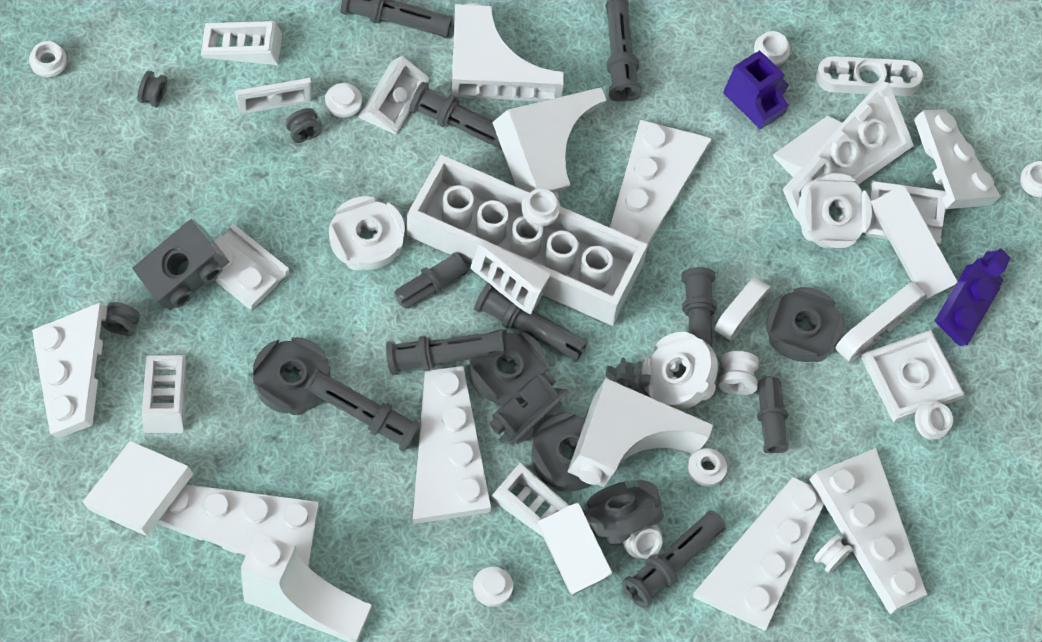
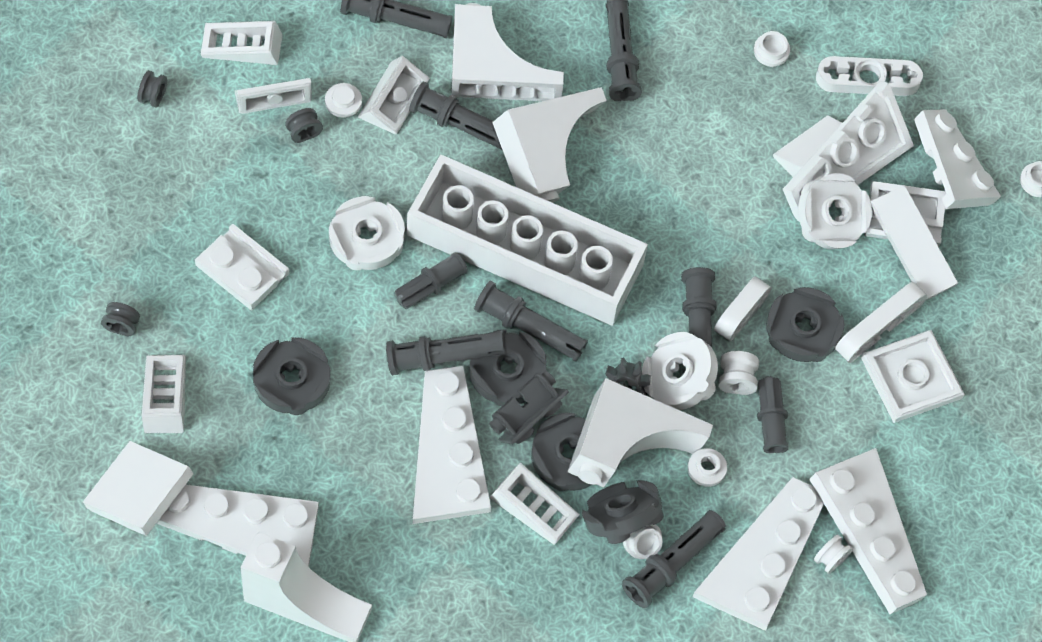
white plate [29,41,67,77] -> none
white wing [32,303,107,438] -> none
dark grey brick [132,219,230,310] -> none
dark grey pin [304,368,421,452] -> none
white slope [470,239,551,315] -> none
white plate [473,567,513,607] -> none
white plate [522,188,560,226] -> none
white slope [537,502,612,595] -> none
white wing [610,120,712,248] -> none
dark purple brick [723,50,789,129] -> none
white plate [915,401,953,440] -> none
dark purple hinge [935,248,1011,346] -> none

